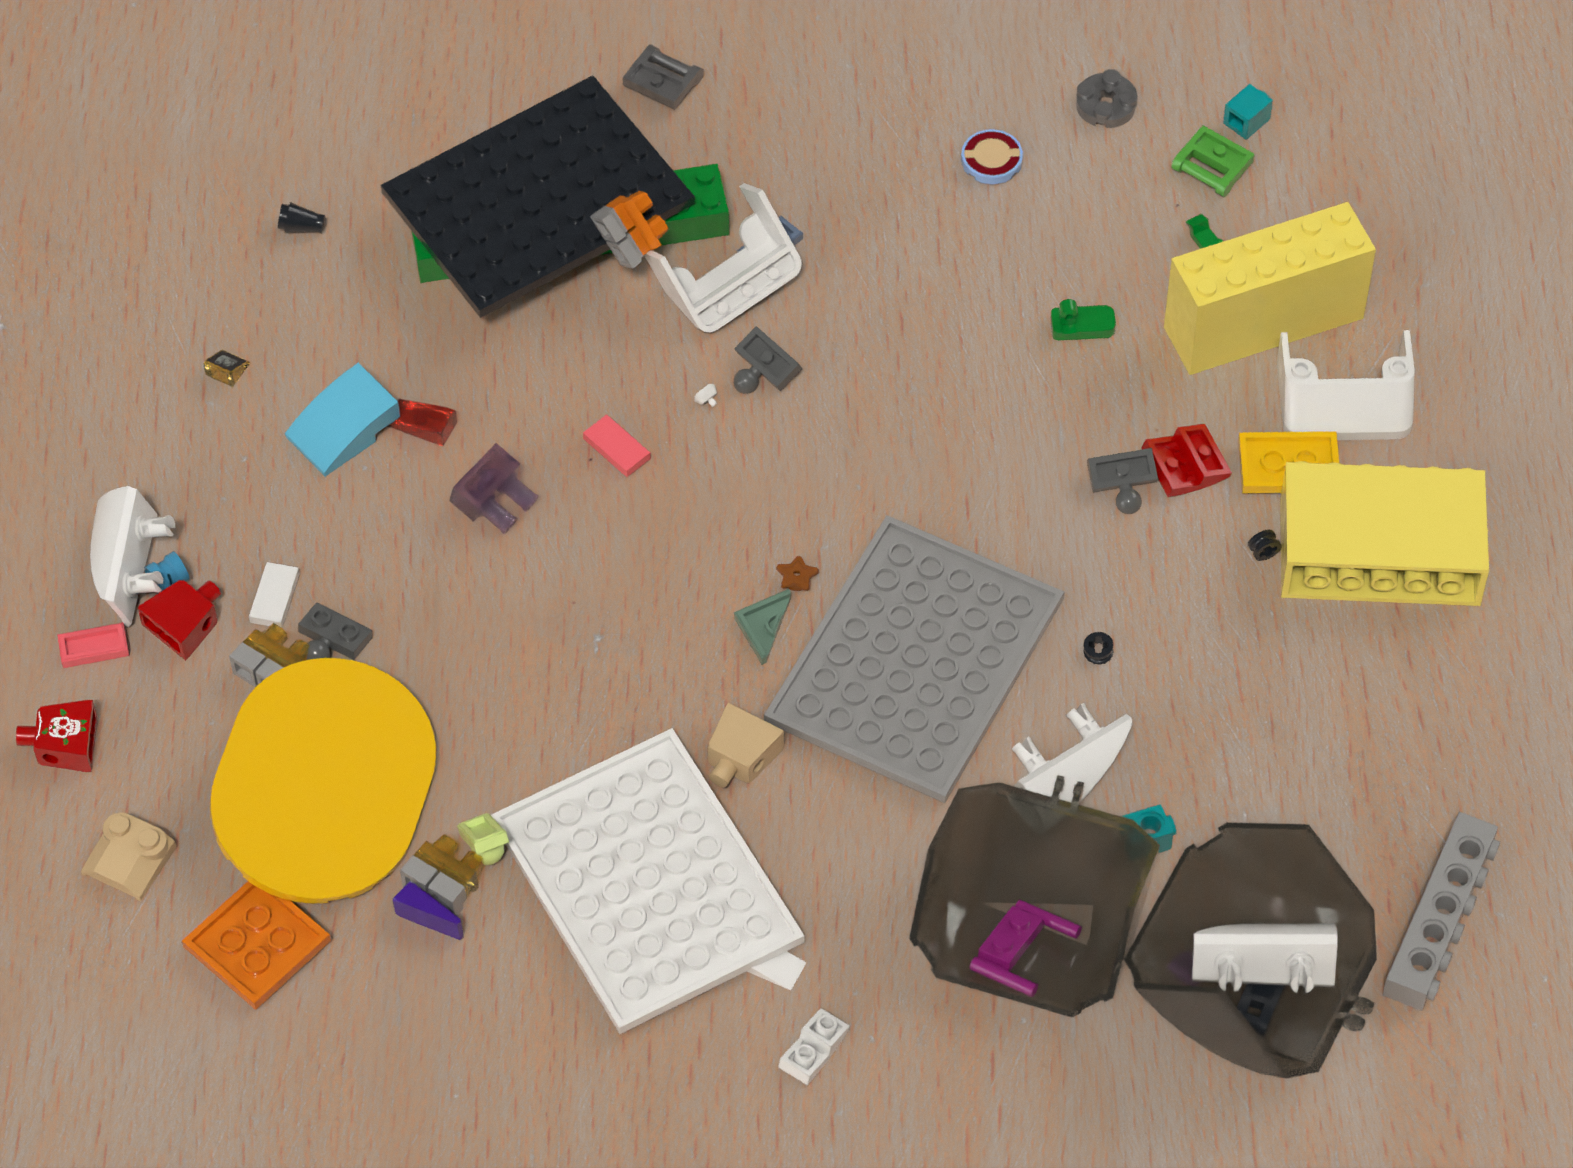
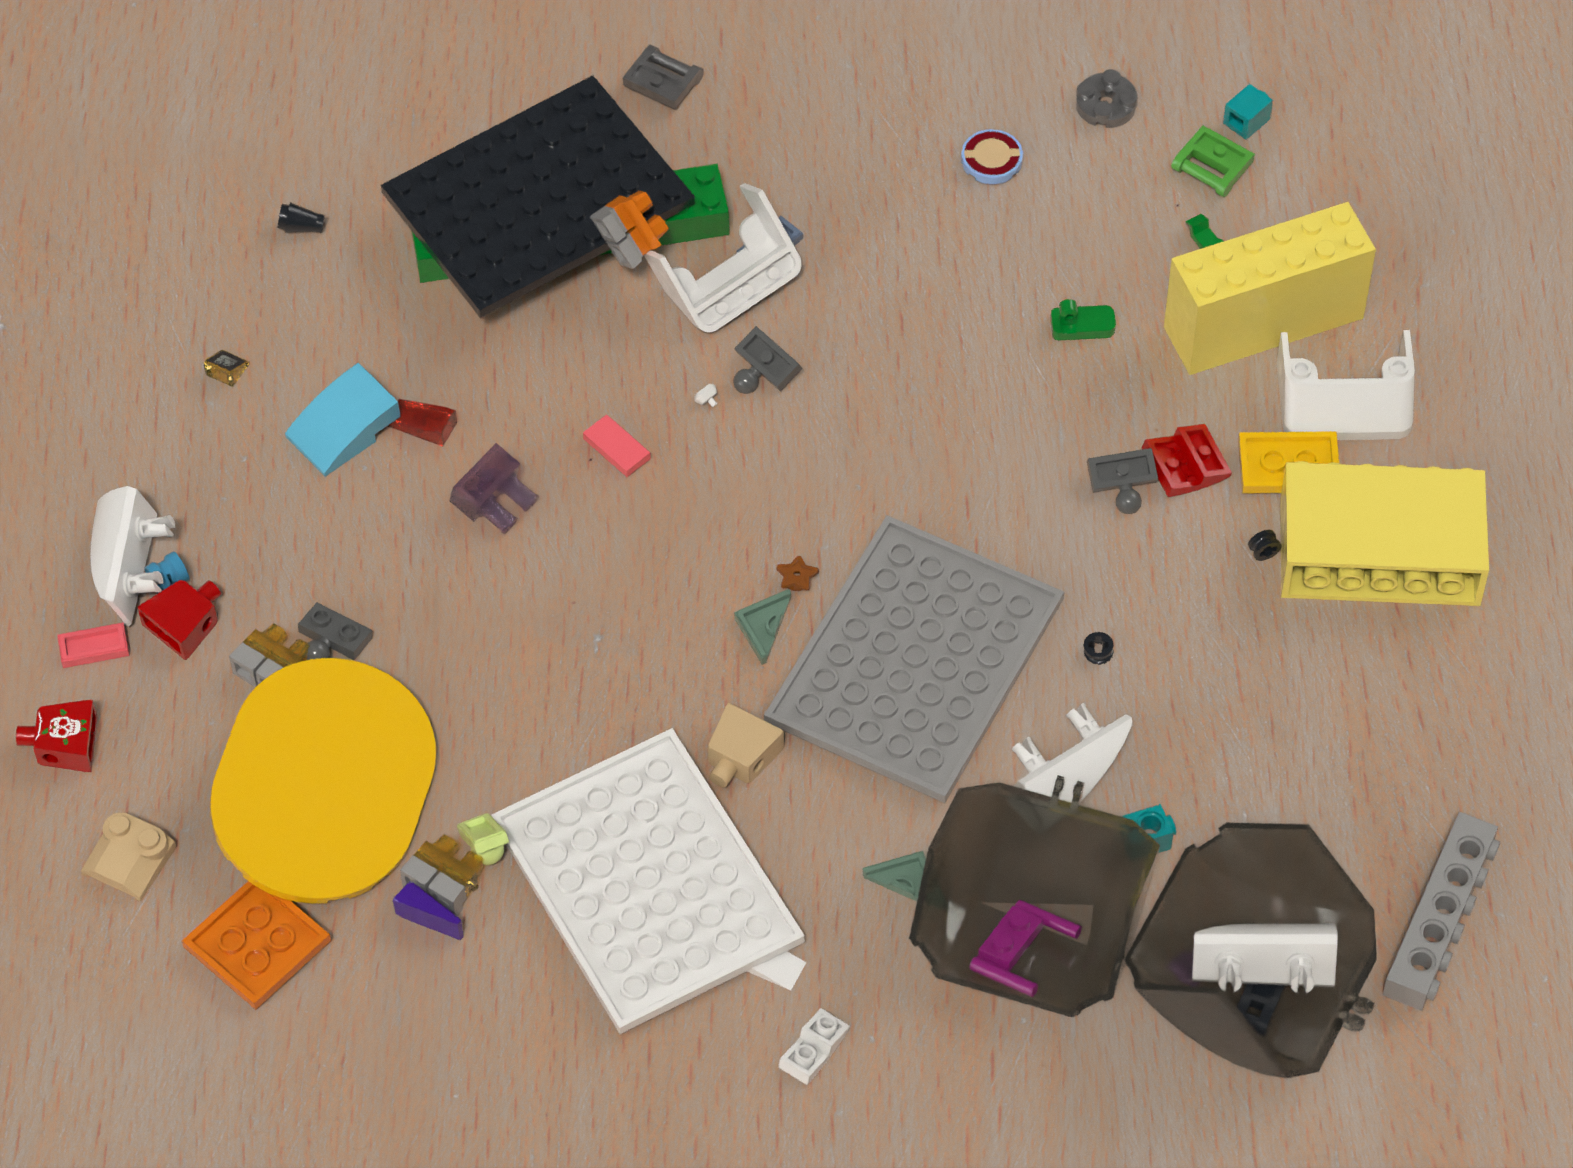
white tile [249,562,300,628] -> none
none -> sand green tile [862,851,944,911]

